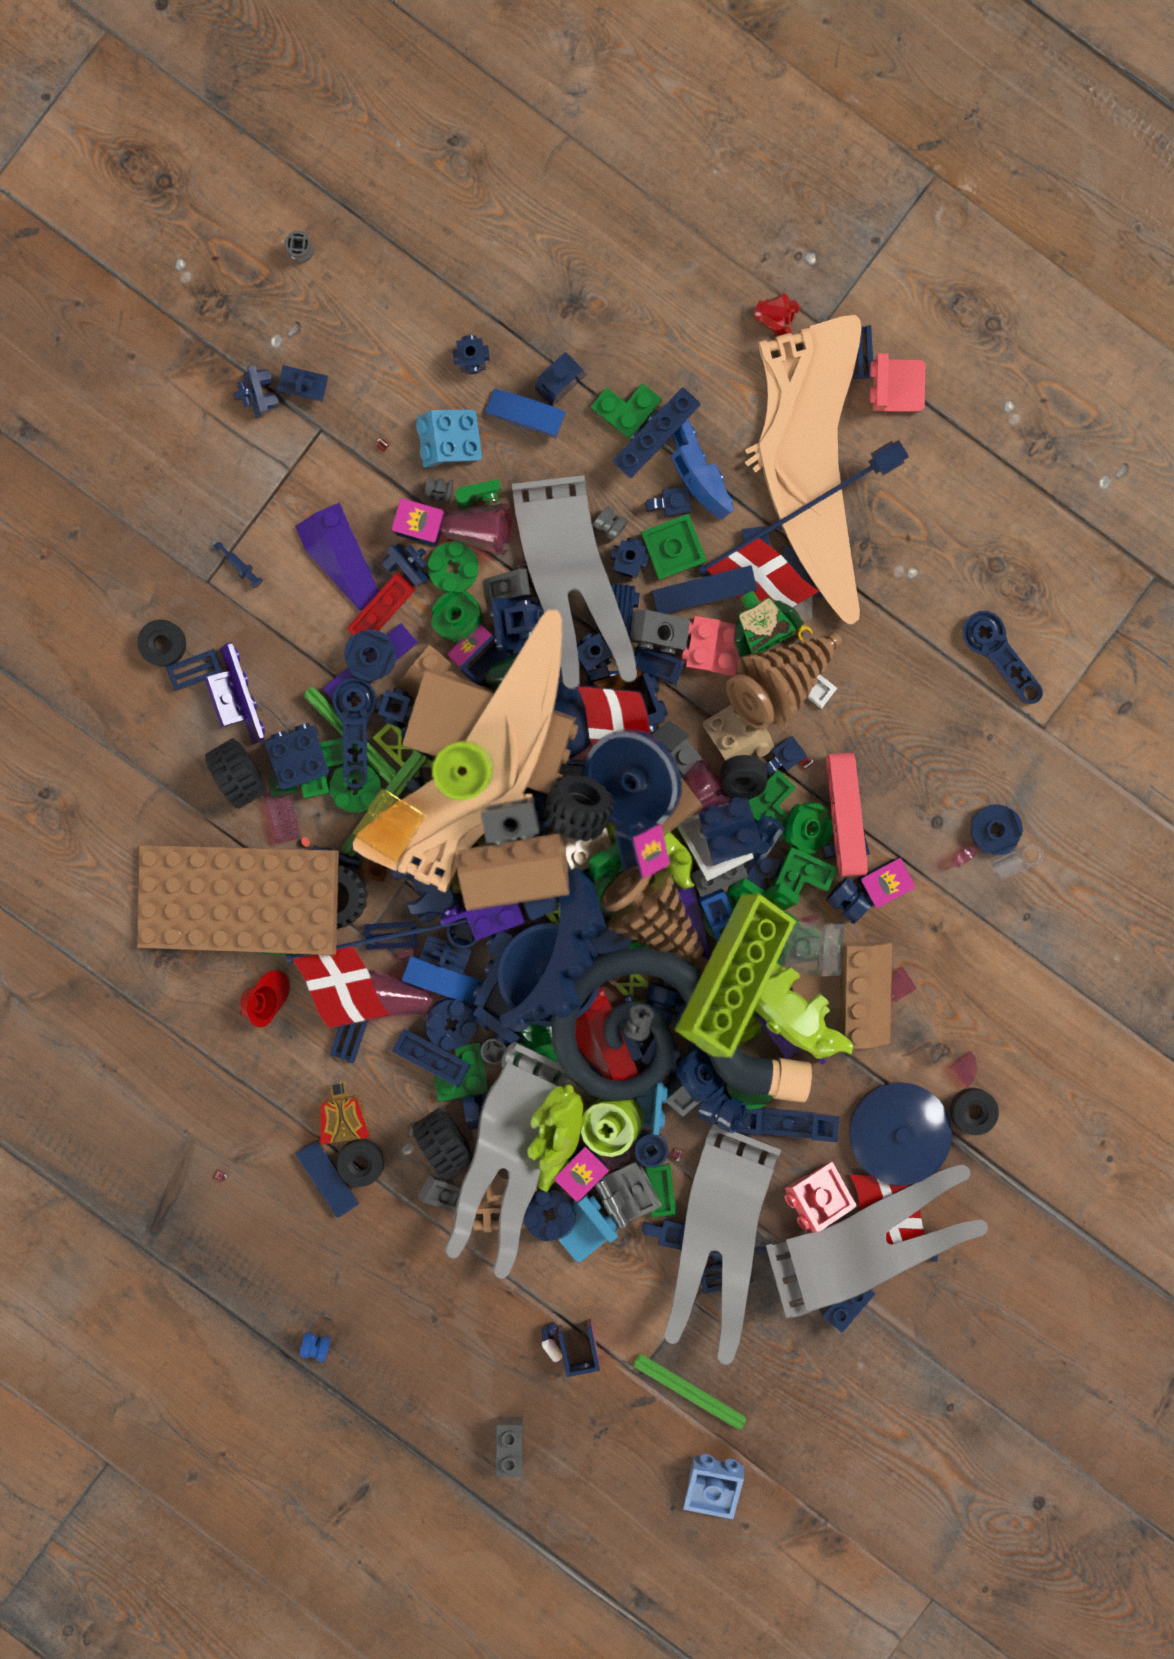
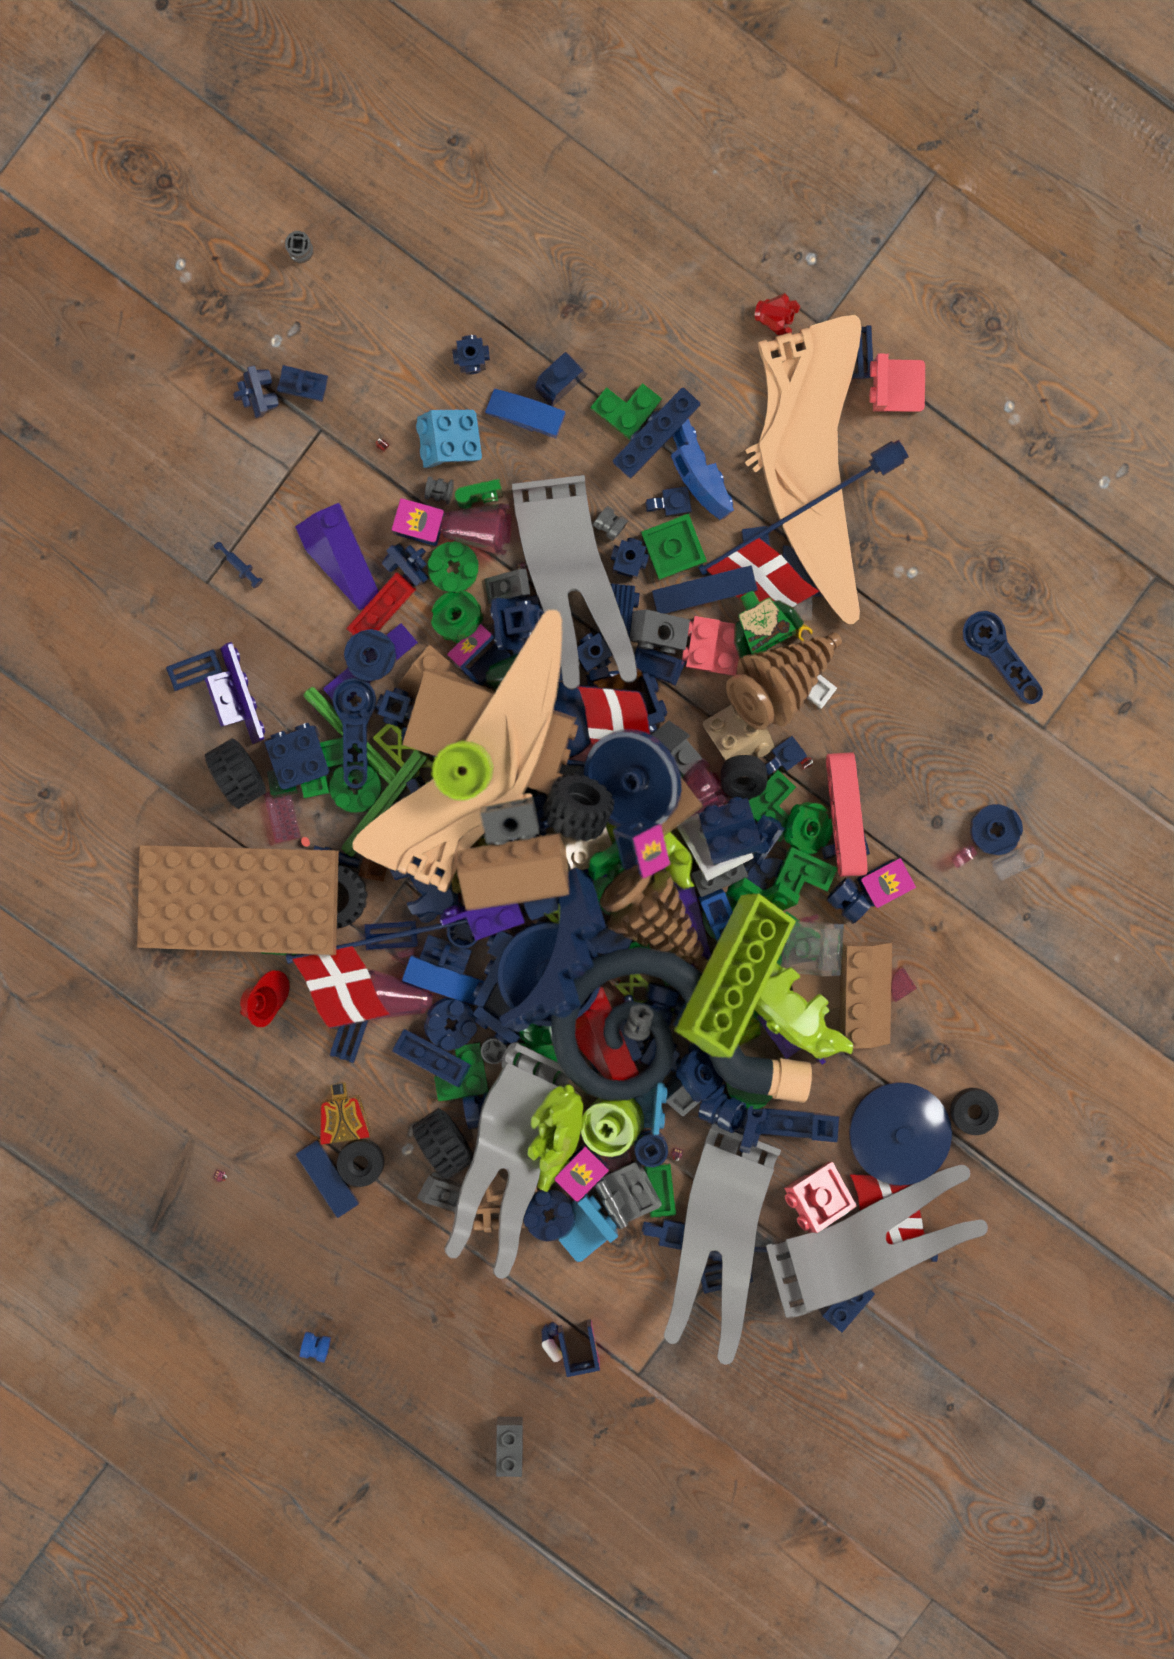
black tyre [137,619,186,667] -> none
clear yellow slope [353,788,426,863] -> none
bright green axle [634,1354,746,1430] -> none
medium blue plate [683,1454,744,1519] -> none
clear pink tile [950,1051,977,1088] -> none
none -> dark blue plate [739,1106,767,1154]

